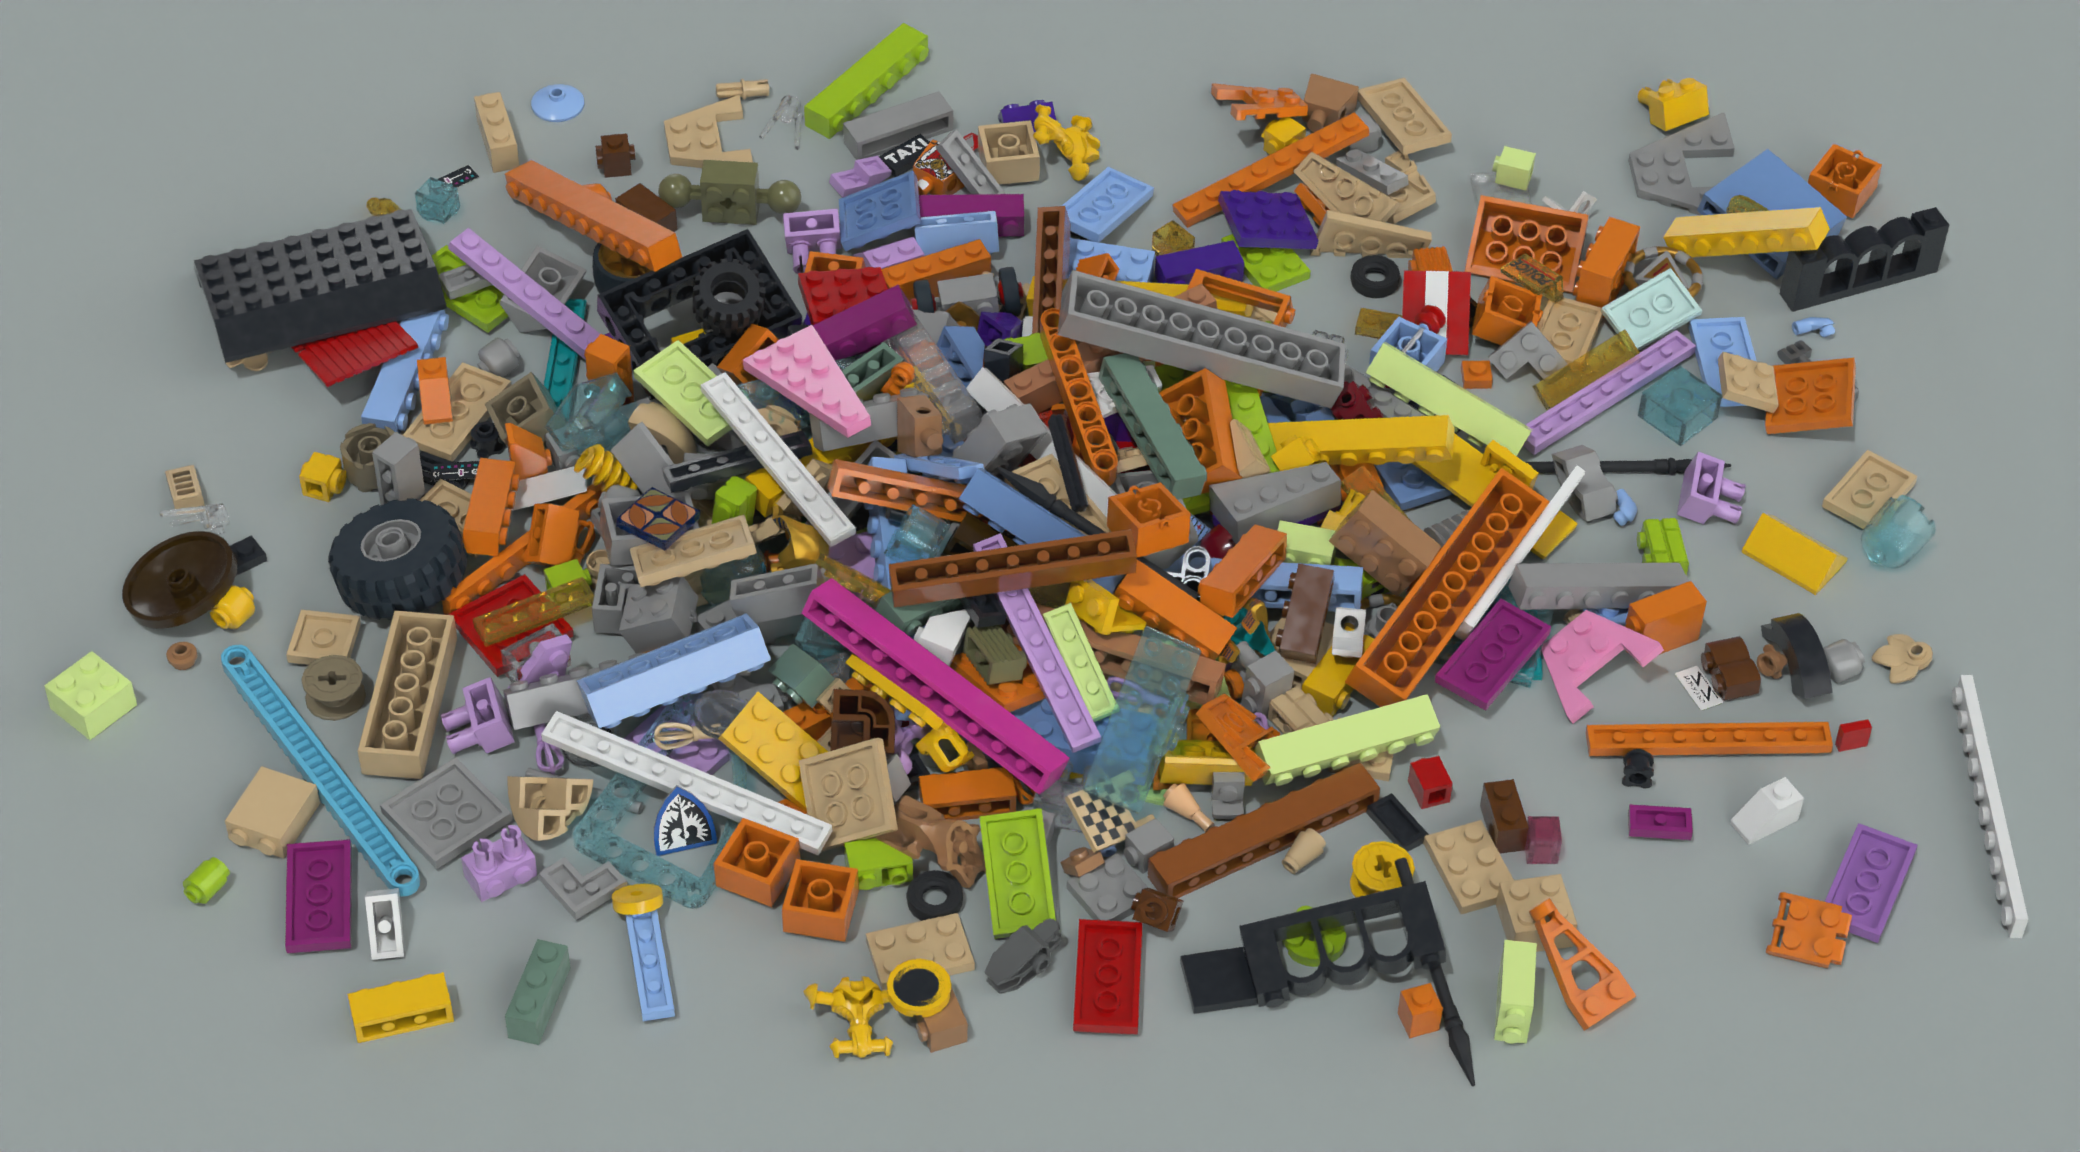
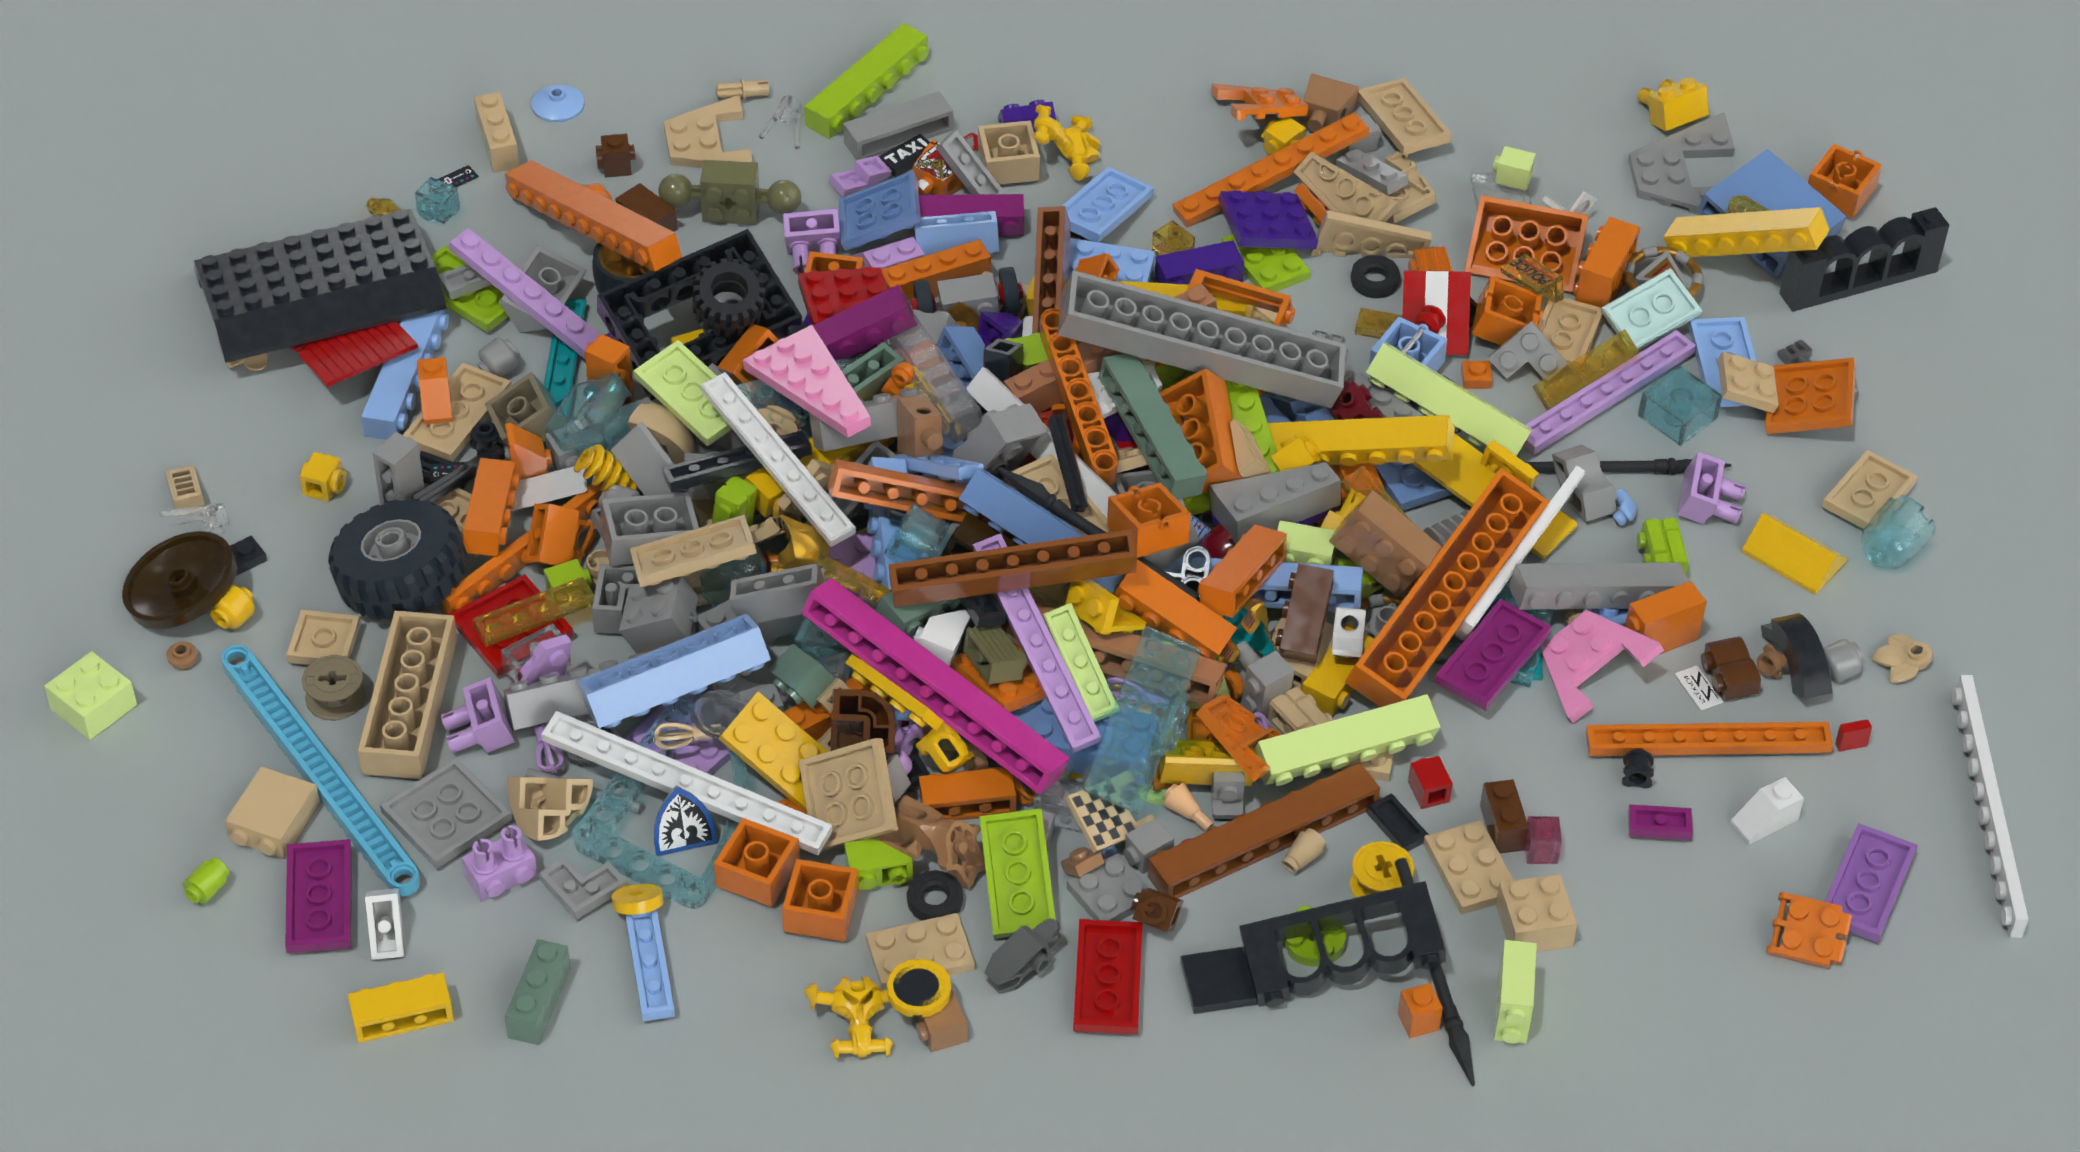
dark tan brick [340,423,395,492] -> none
tile [616,487,700,551] -> none
orange plate [1529,898,1636,1031] -> none
light blue arm [1792,317,1835,337] -> none
none -> black axle [411,445,506,503]

